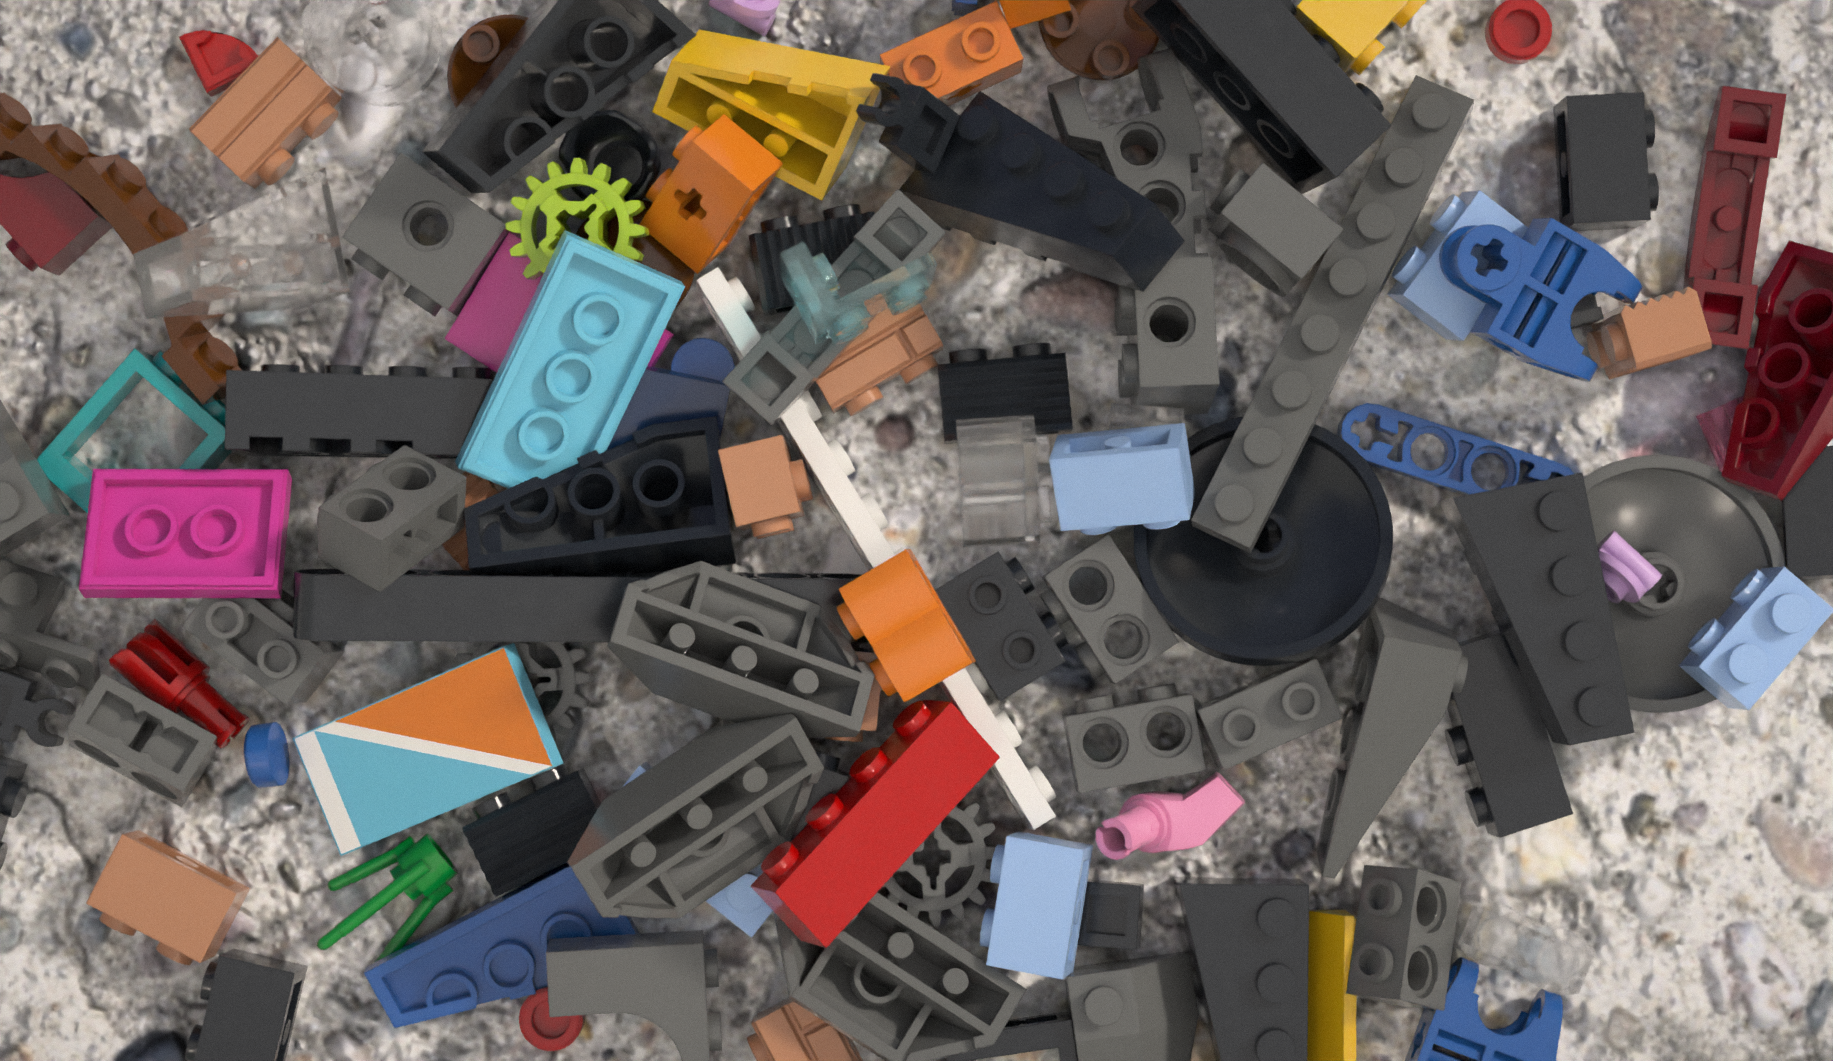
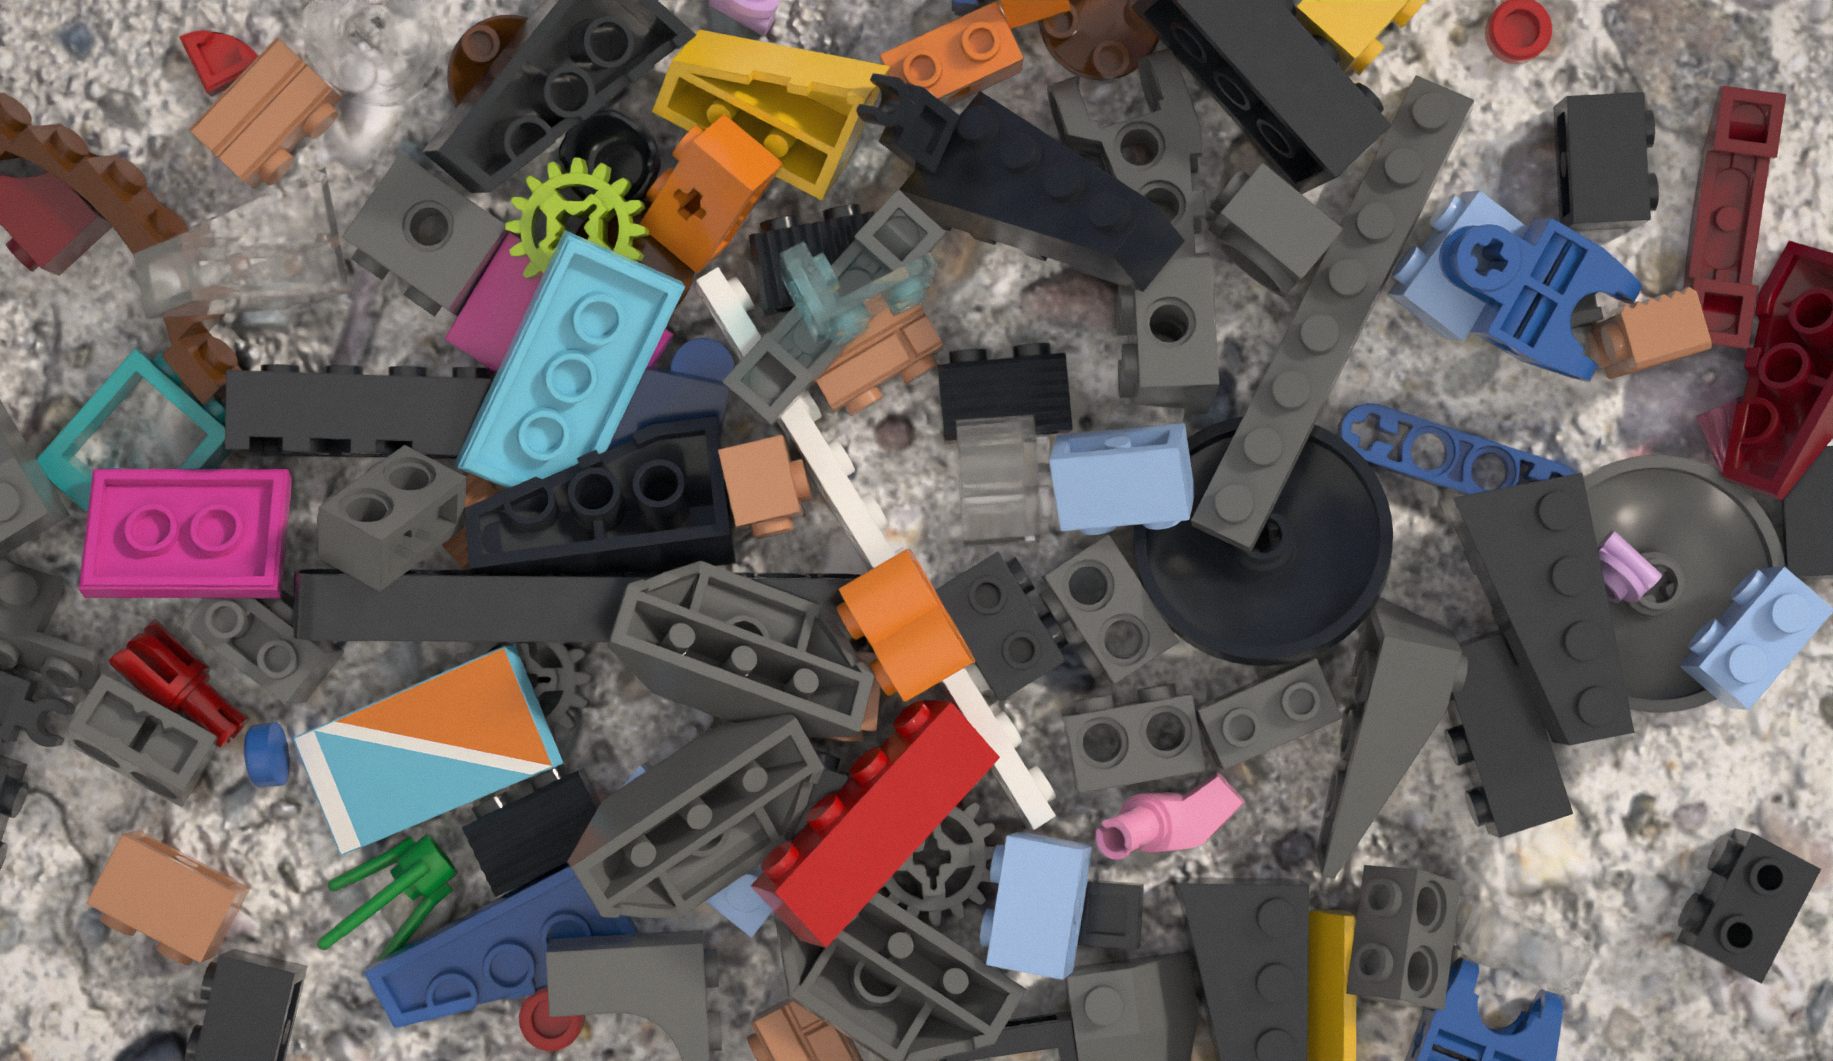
none -> black brick [1676,828,1821,984]

